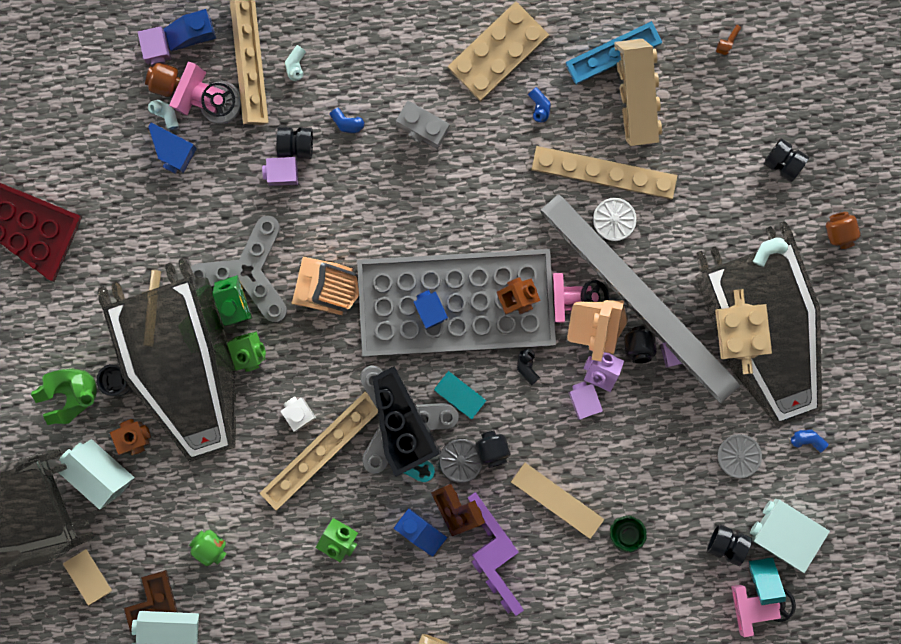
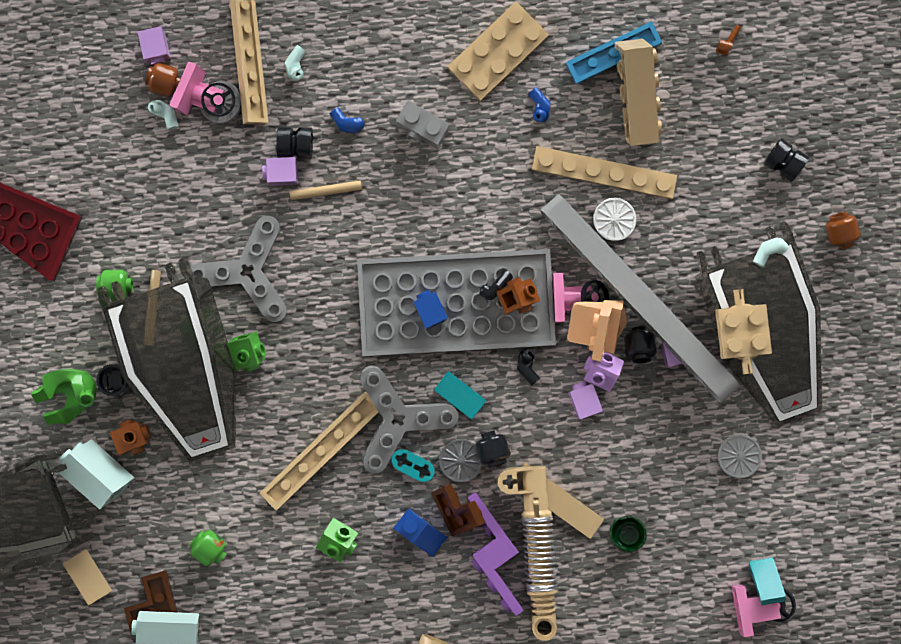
blue slope [148,123,197,174] -> none
blue slope [164,9,216,51] -> none
green torso [213,275,252,326] -> none
white brick [281,397,317,432] -> none
light nougat piece [292,257,359,315] -> none
black wedge [372,366,442,477] -> none
black wheel [707,523,752,566] -> none
light aqua brick [750,499,830,573] -> none
blue arm [791,430,829,453] -> none
none -> bright green head [96,270,133,301]
none -> tan bar [289,180,362,200]
none -> black arm [479,270,513,300]
none -> tan piece [498,466,558,641]

